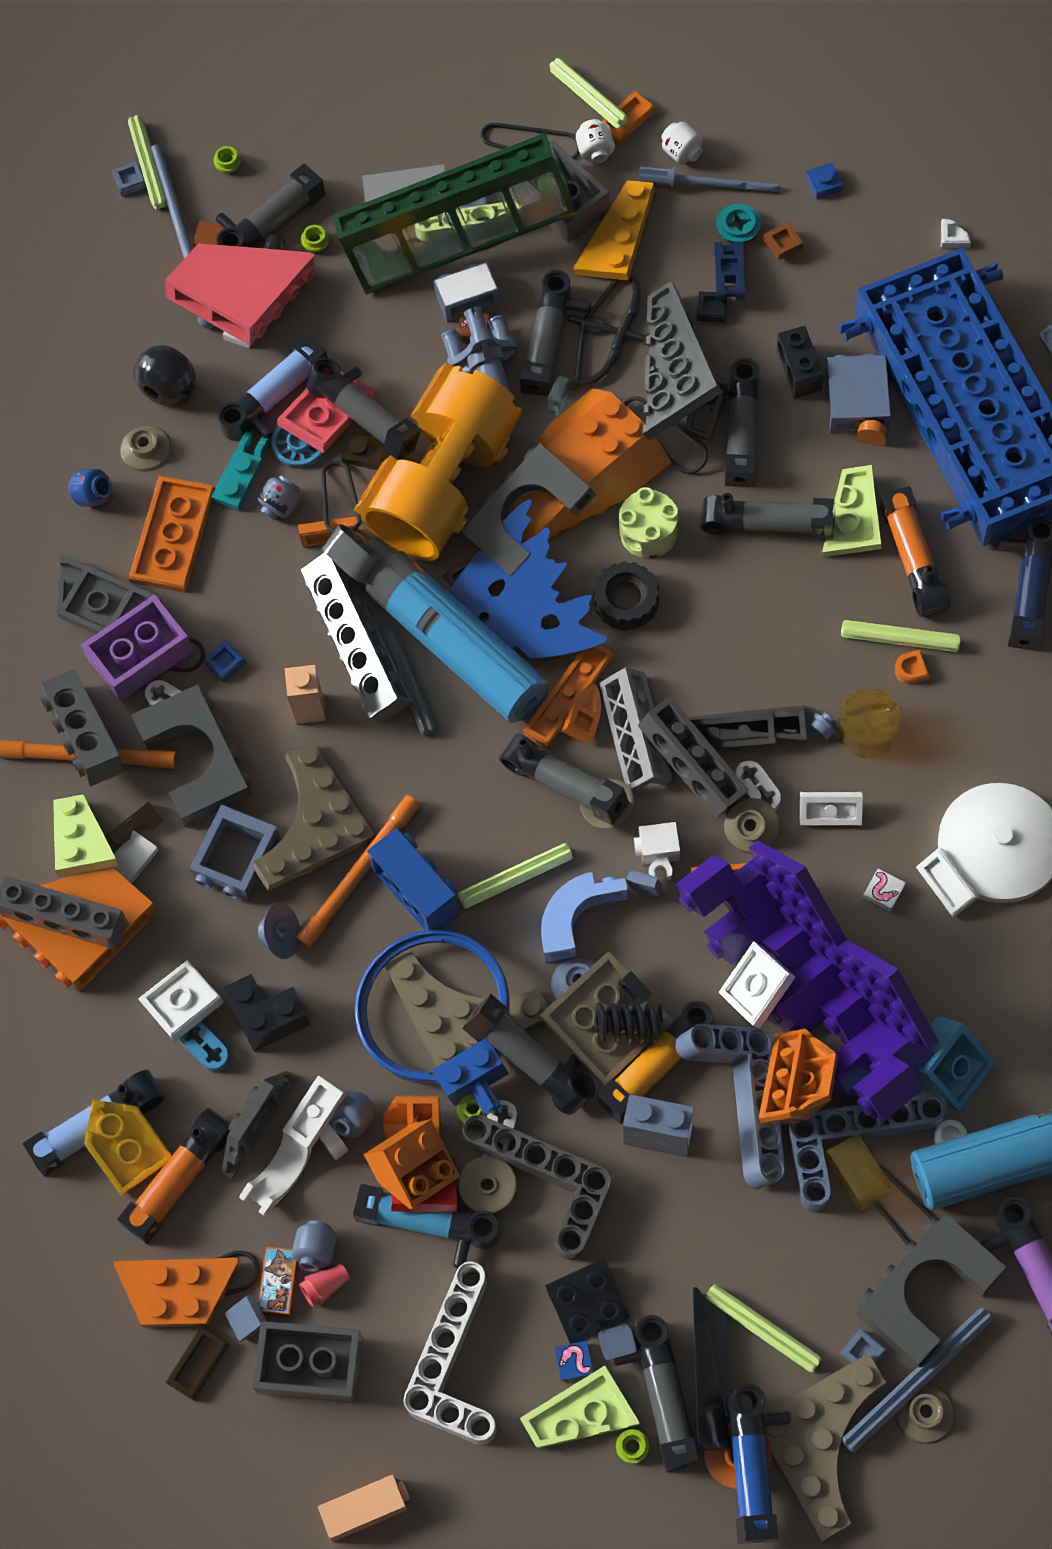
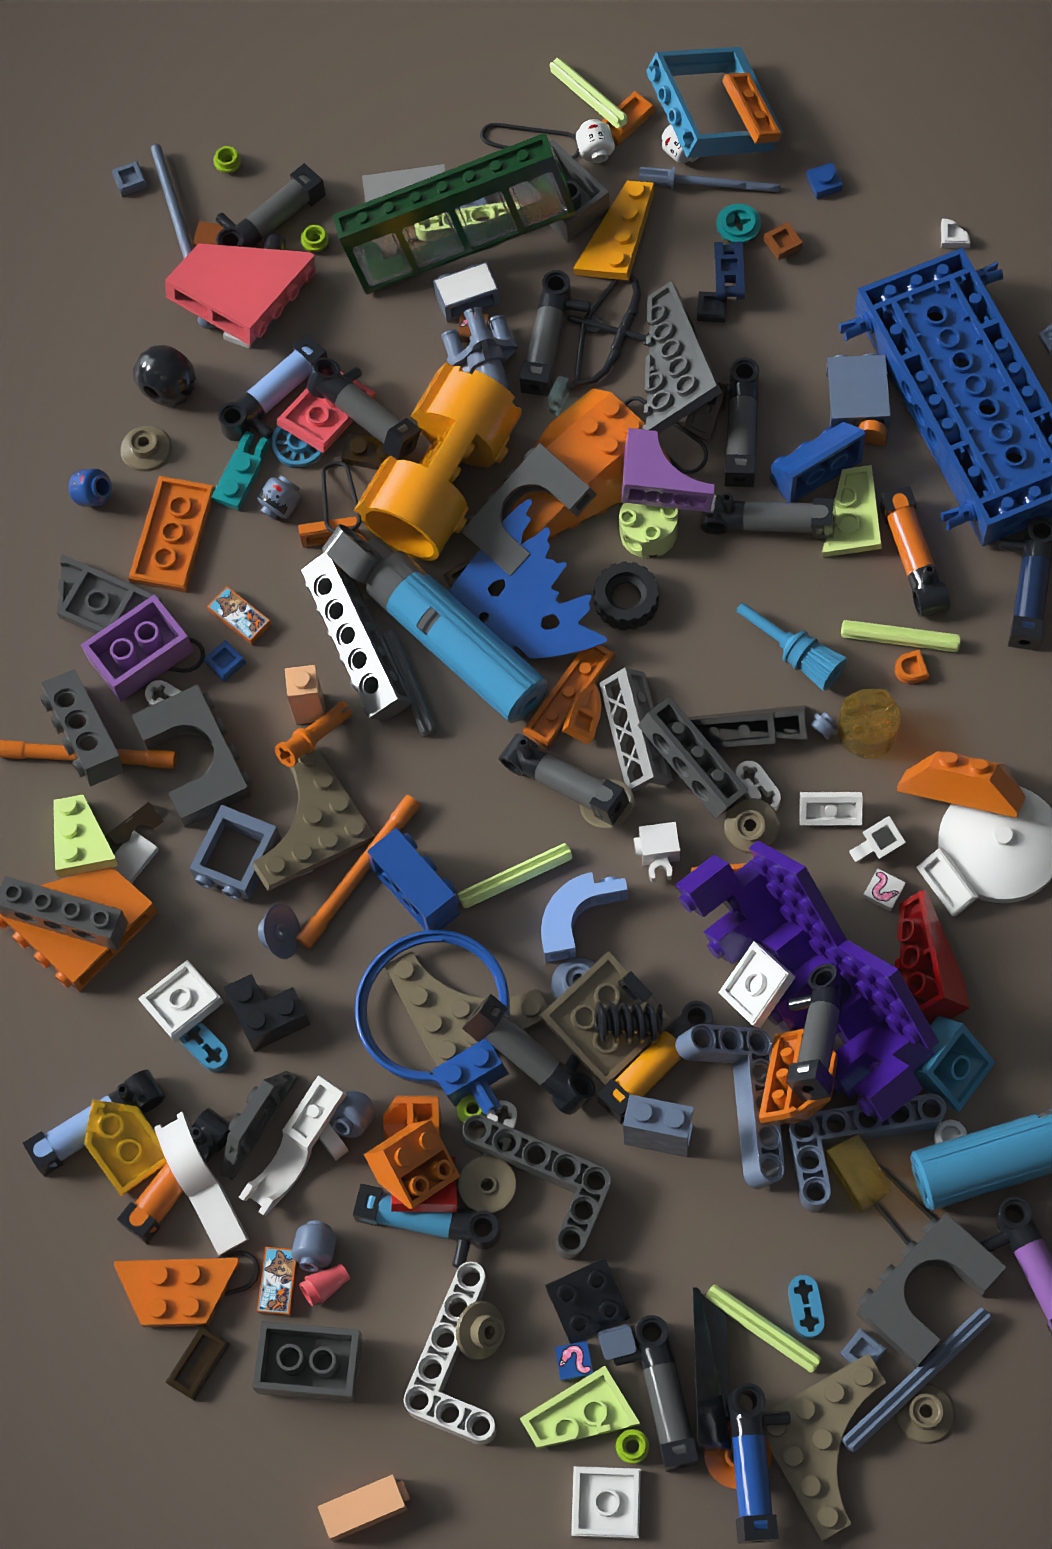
yellowish green axle [128,115,167,210] -> none
sand blue tile [225,1295,267,1342] -> none
sand blue tile [626,870,662,898] -> none
black brick [776,326,824,399] -> none
none -> white piece [154,1112,249,1255]
none -> tile [207,586,271,645]
none -> orange pin [275,701,353,767]
none -> dark tan piece [456,1300,505,1360]
none -> white tile [571,1466,641,1539]
none -> medium lavender arch [621,428,715,512]
none -> dark azure window [646,47,783,158]
none -> orange tile [722,73,782,144]
none -> dark azure piece [736,602,848,691]
none -> blue slope [770,422,866,503]
none -> piece [786,963,851,1102]
none -> dark azure beam [788,1275,824,1340]
none -> white brick [849,816,906,862]
none -> red wedge [895,890,970,1024]
none -> orange wedge [897,751,1026,818]

